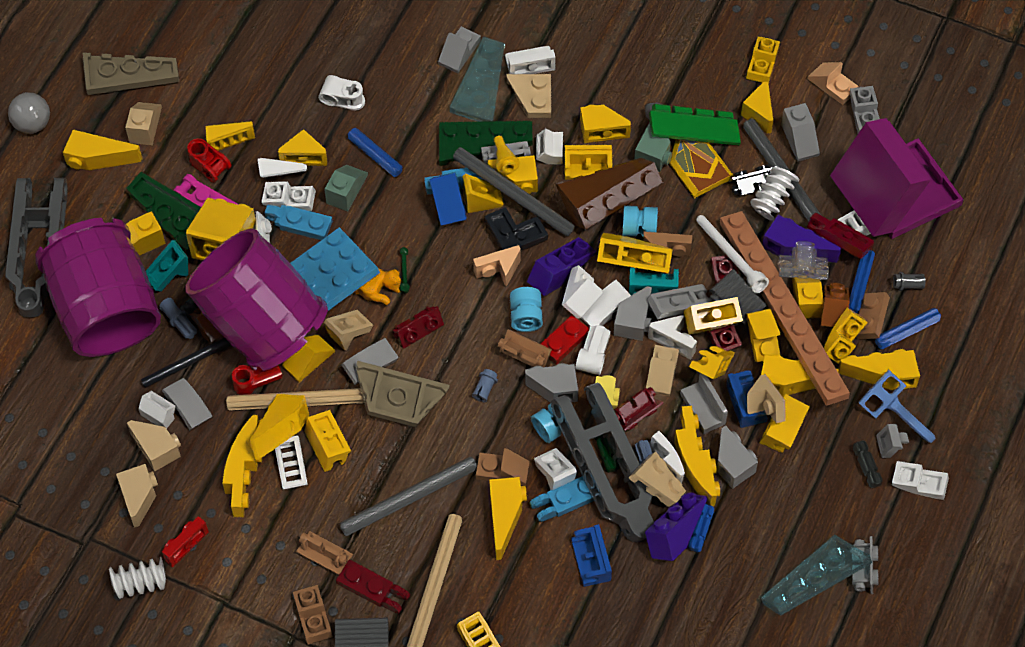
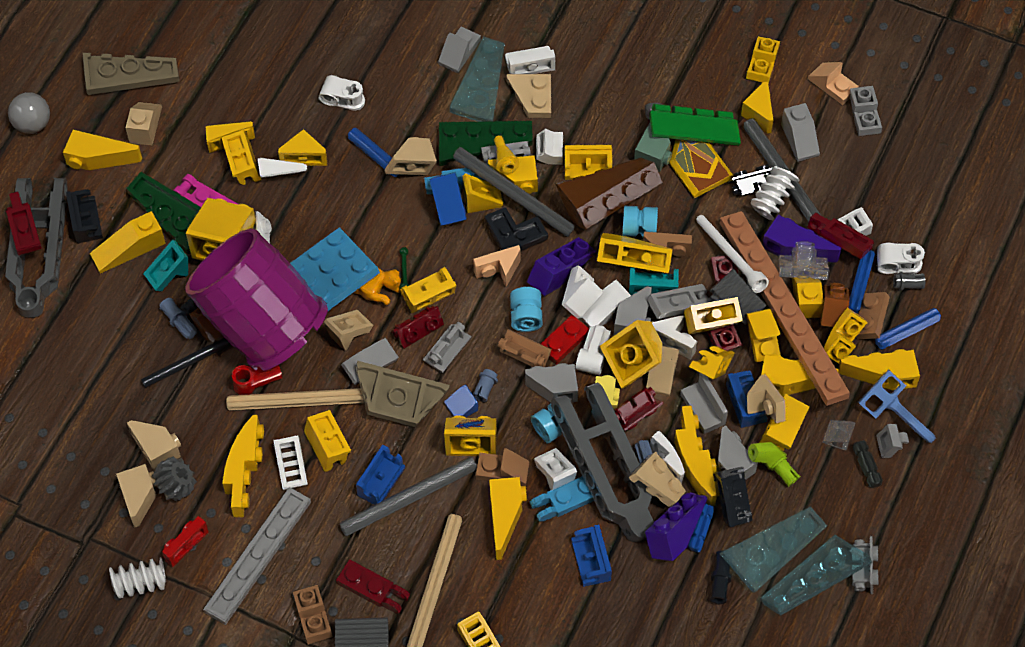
magenta piece [35,218,161,357] -> none
white piece [138,391,176,429] -> none
light grey slope [162,378,213,430] -> none
red piece [187,138,232,183] -> none
yellow slope [249,394,309,460] -> none
white slope [262,182,316,211] -> none
dark azure hinge [264,205,333,240] -> none
yellow slope [282,335,335,382] -> none
medium nougat hinge [296,531,353,575] -> none
sand green slope [325,165,368,212] -> none
yellow slope [580,105,631,143] -> none
dark green axle [595,435,619,472] -> none
magenta container [830,118,963,239] -> none
white slope [892,461,949,500] -> none
none -> dark red hinge [6,191,42,255]
none -> black hinge [66,189,103,244]
none -> dark grey gear [152,456,197,501]
none -> light grey tile [203,487,311,625]
none -> yellow hinge [221,130,262,185]
none -> blue hinge [356,445,406,505]
none -> tan slope [385,137,437,175]
none -> yellow hinge [400,267,456,314]
none -> light grey hinge [423,322,471,373]
none -> slope [444,384,478,417]
none -> yellow slope [444,416,497,456]
none -> yellow slope [600,320,662,389]
none -> black pin [710,551,732,604]
none -> black hinge [715,467,753,527]
none -> clear light blue wing [719,507,827,593]
none -> lime arm [748,442,801,487]
none -> clear slope [822,420,856,450]
none -> white piece [877,243,925,274]

